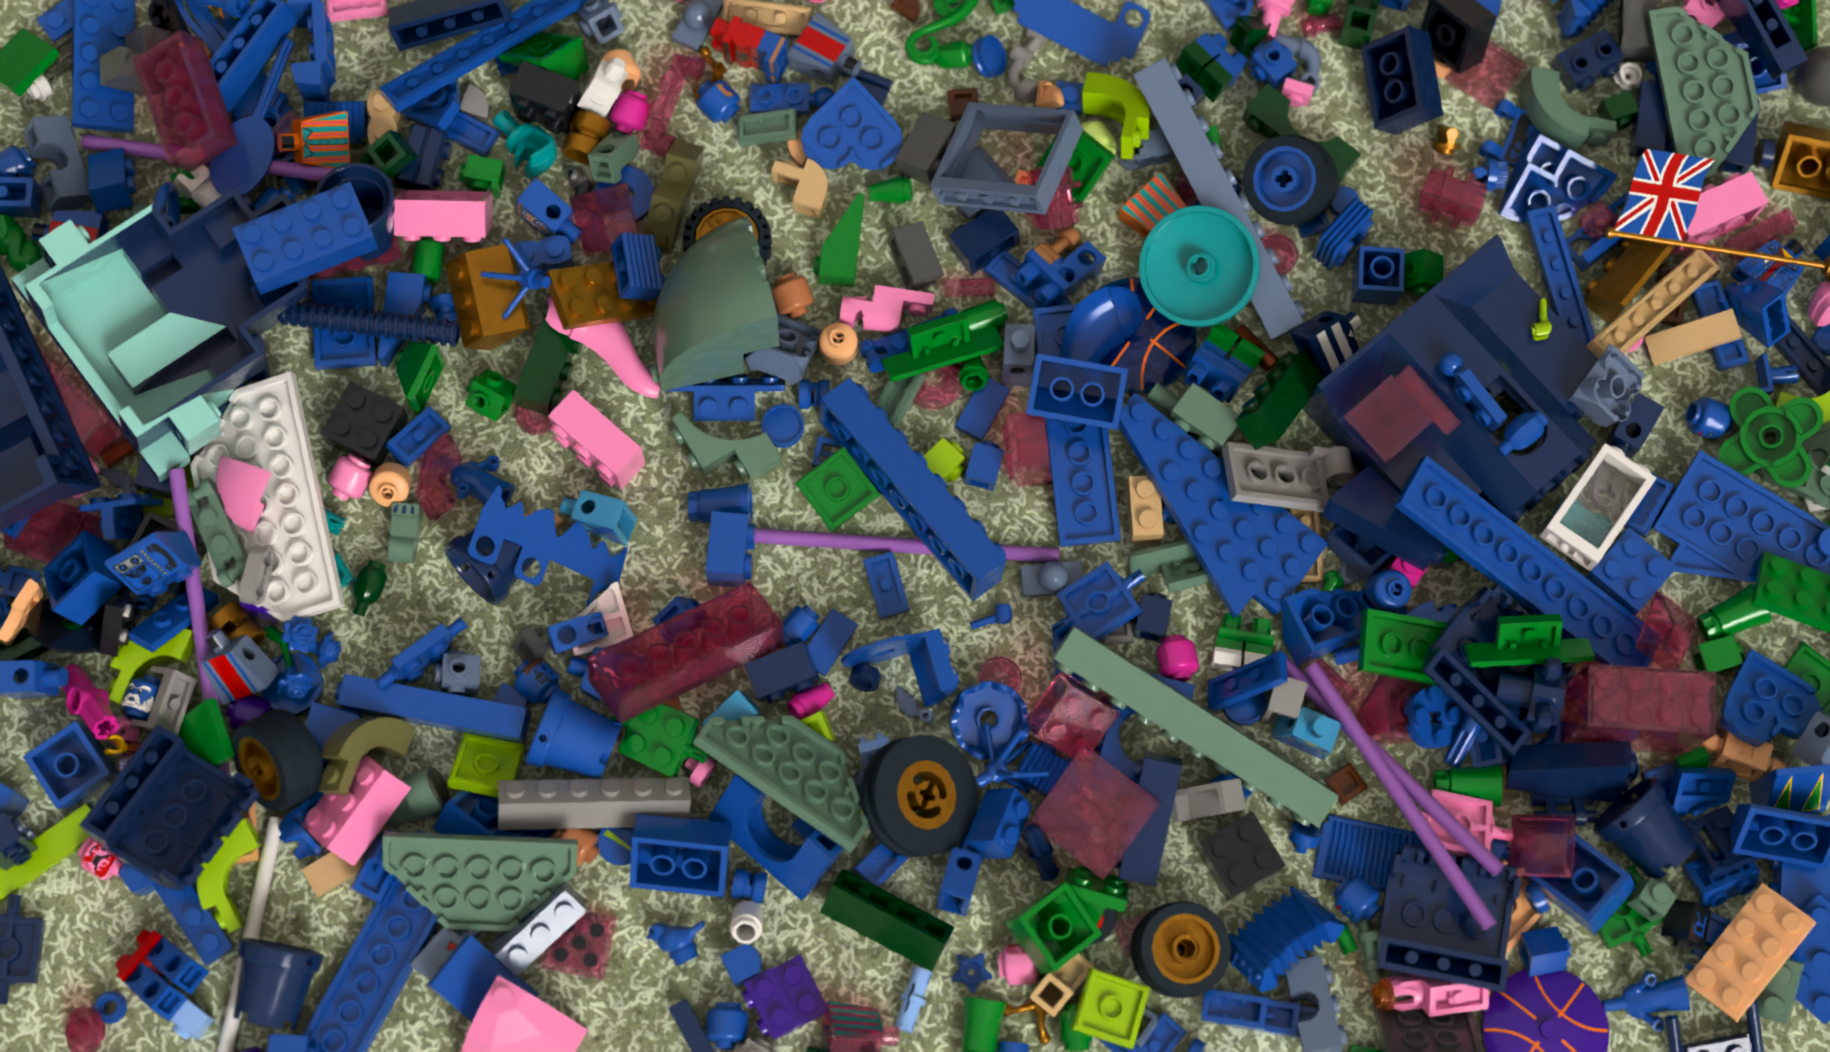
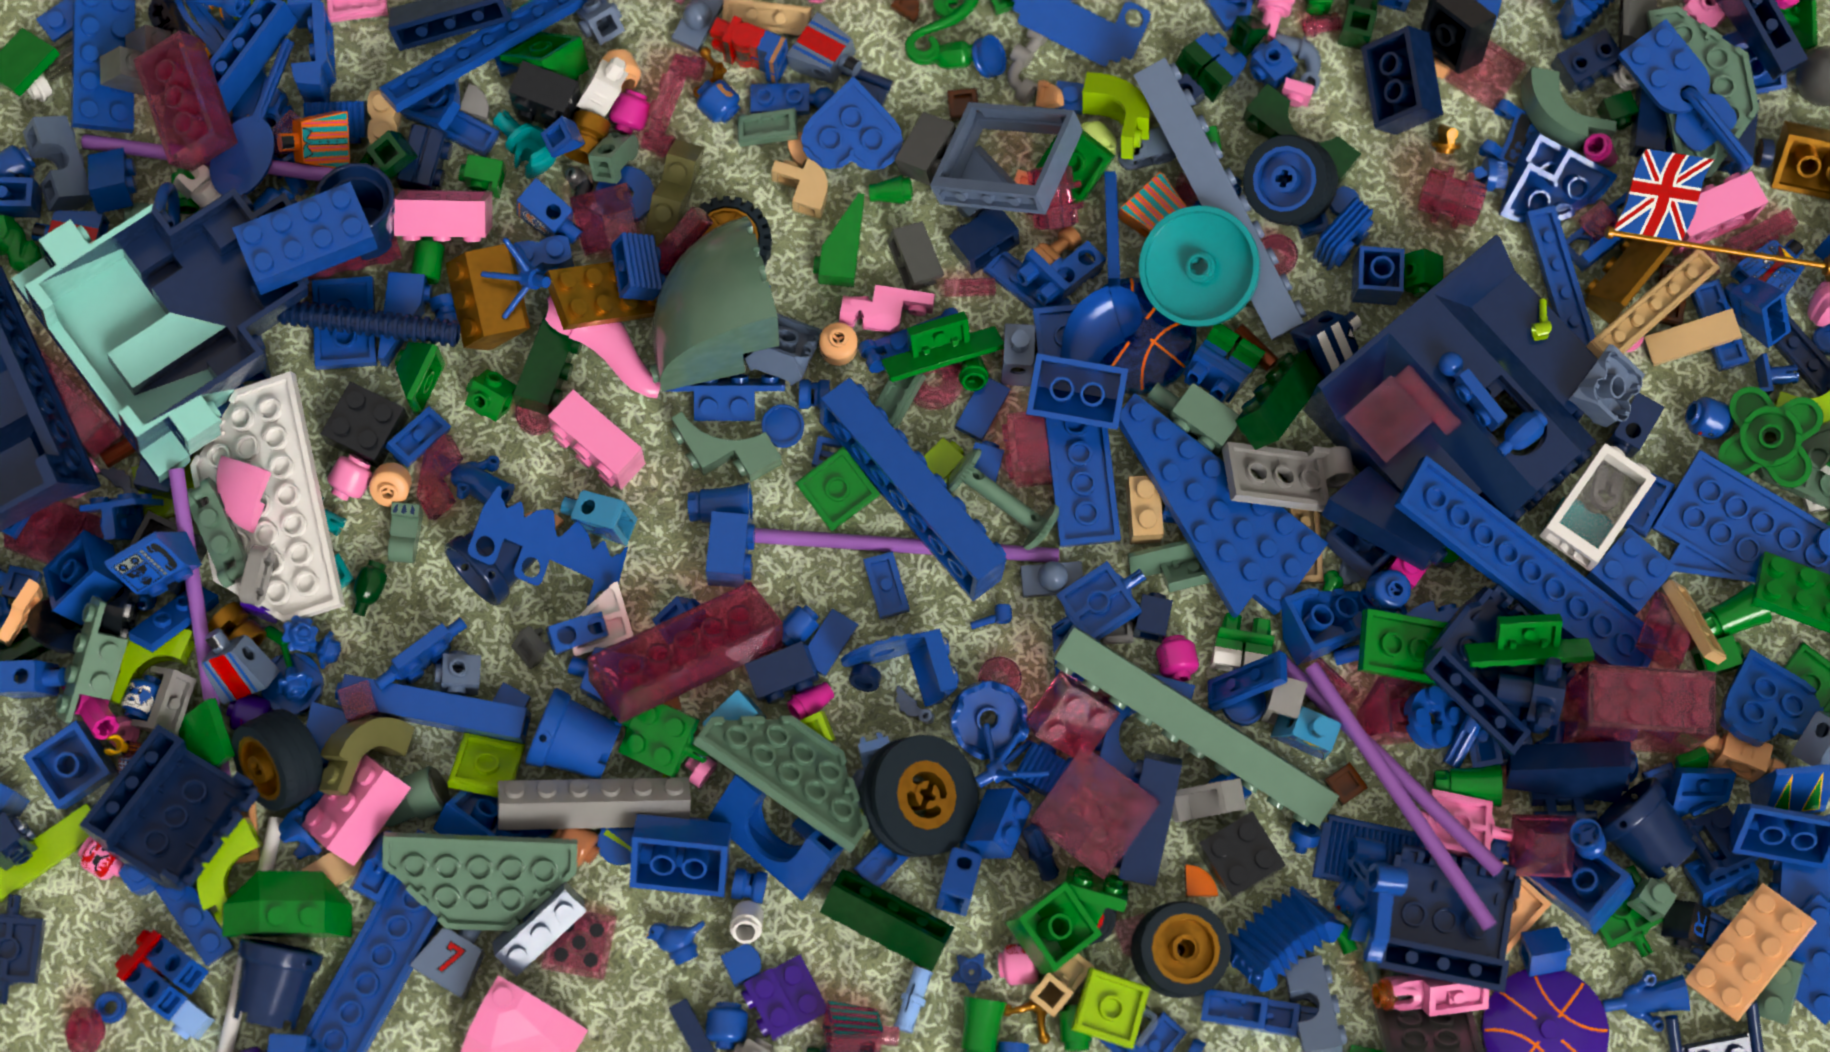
blue tile [426,934,539,1023] -> none
blue head [514,658,561,704] -> none
nougat head [771,272,814,319] -> none
green brick [961,299,1009,333] -> none
blue tile [1523,882,1550,915] -> none
none -> sand green bracket [55,596,128,724]
none -> green wedge [222,871,352,938]
none -> clear pink plate [337,680,379,722]
none -> blue slope [540,116,585,158]
none -> clear pink piece [658,206,714,276]
none -> sand green hose [946,448,1059,550]
none -> blue tile [1105,171,1120,287]
none -> orange tile [1184,865,1218,897]
none -> blue piece [1345,836,1409,963]
none -> blue wheel [1570,818,1606,859]
none -> dark pink cone [1584,133,1618,167]
none -> blue plate [1617,19,1753,175]
none -> tan tile [1661,579,1727,665]

